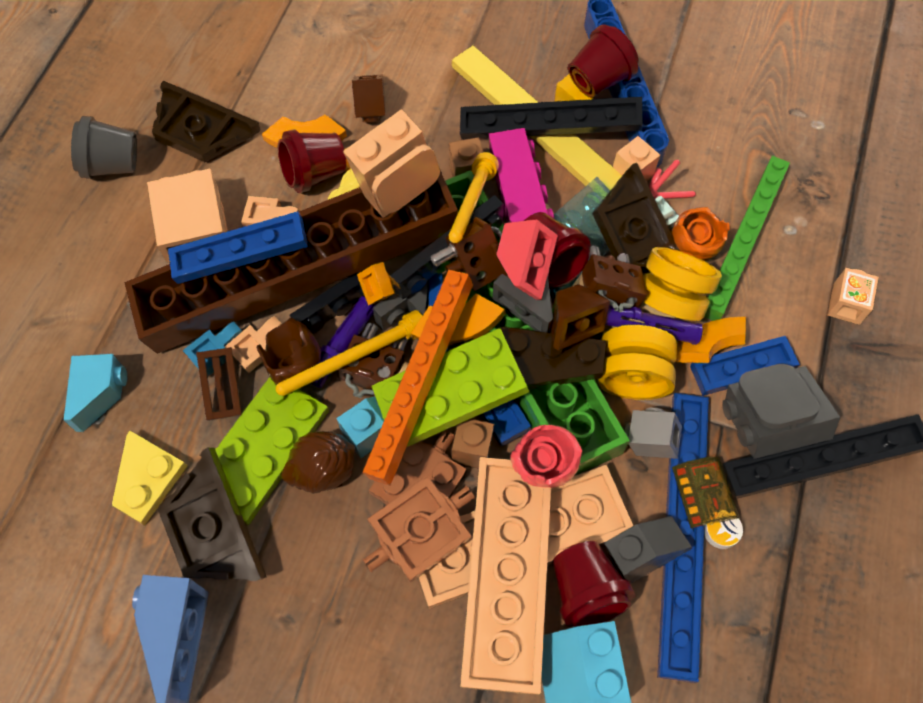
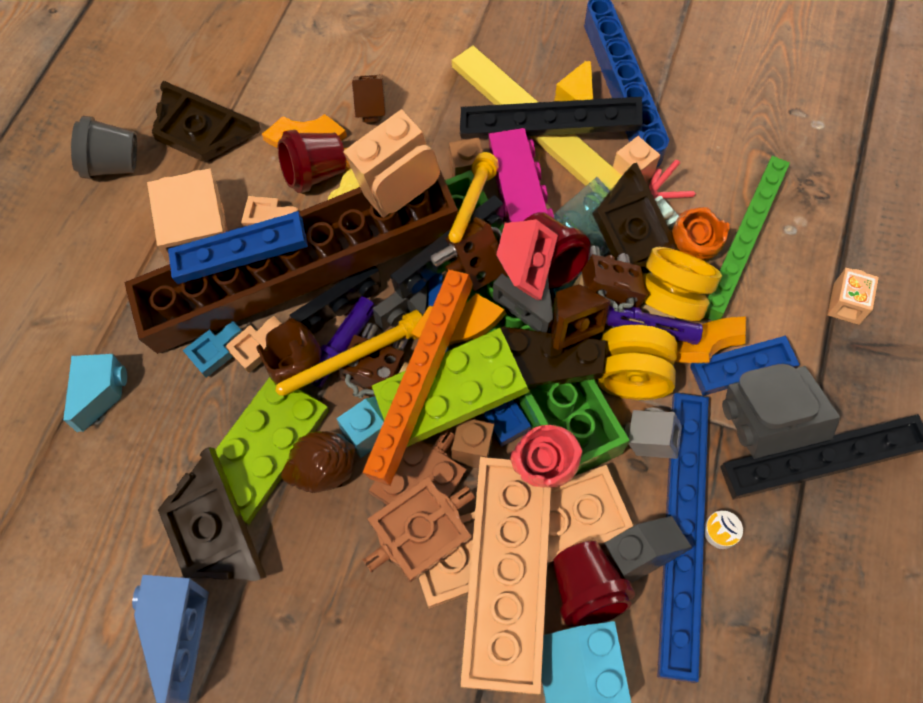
light yellow wing [112,431,187,526] -> none
reddish brown tile [196,347,242,421] -> none
light orange plate [357,262,395,305] -> none
dark red piece [567,24,639,98] -> none
clear yellow piece [672,457,740,529] -> none

